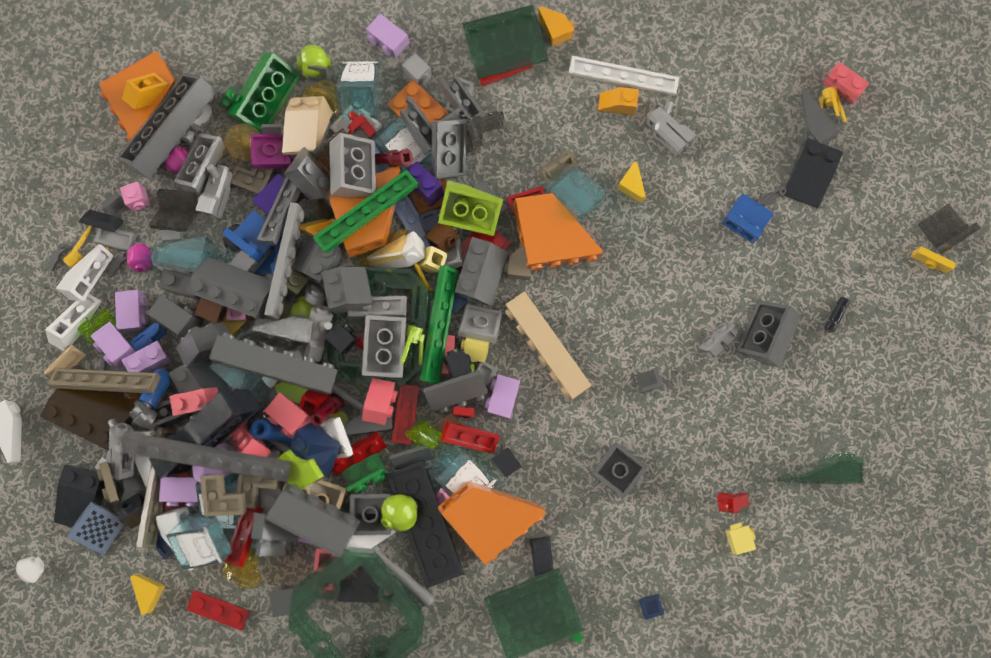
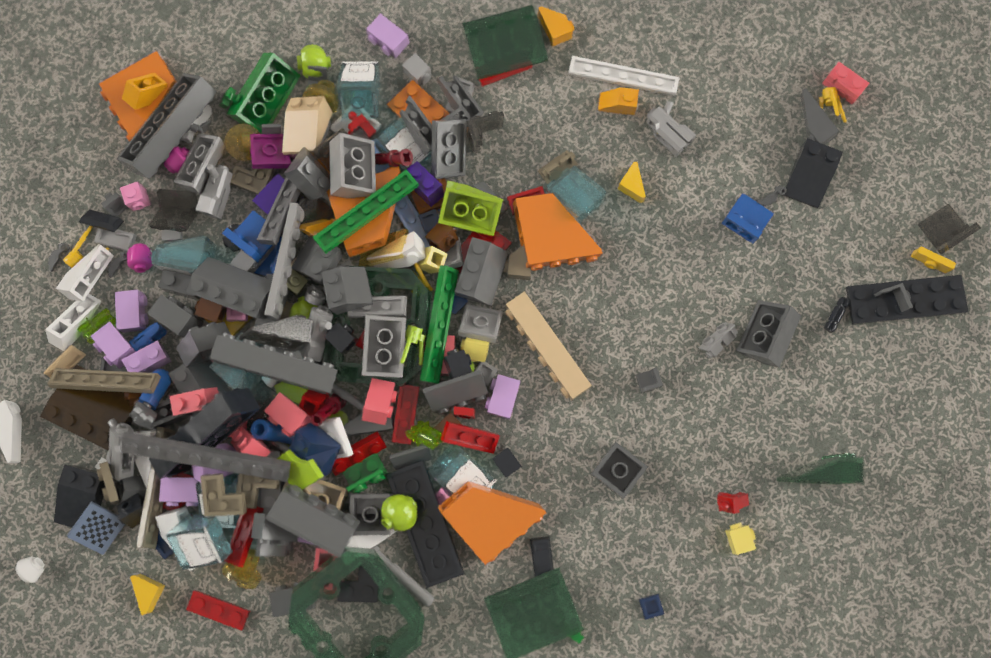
none -> black plate [846,275,969,325]
none -> dark grey bracket [874,283,913,312]

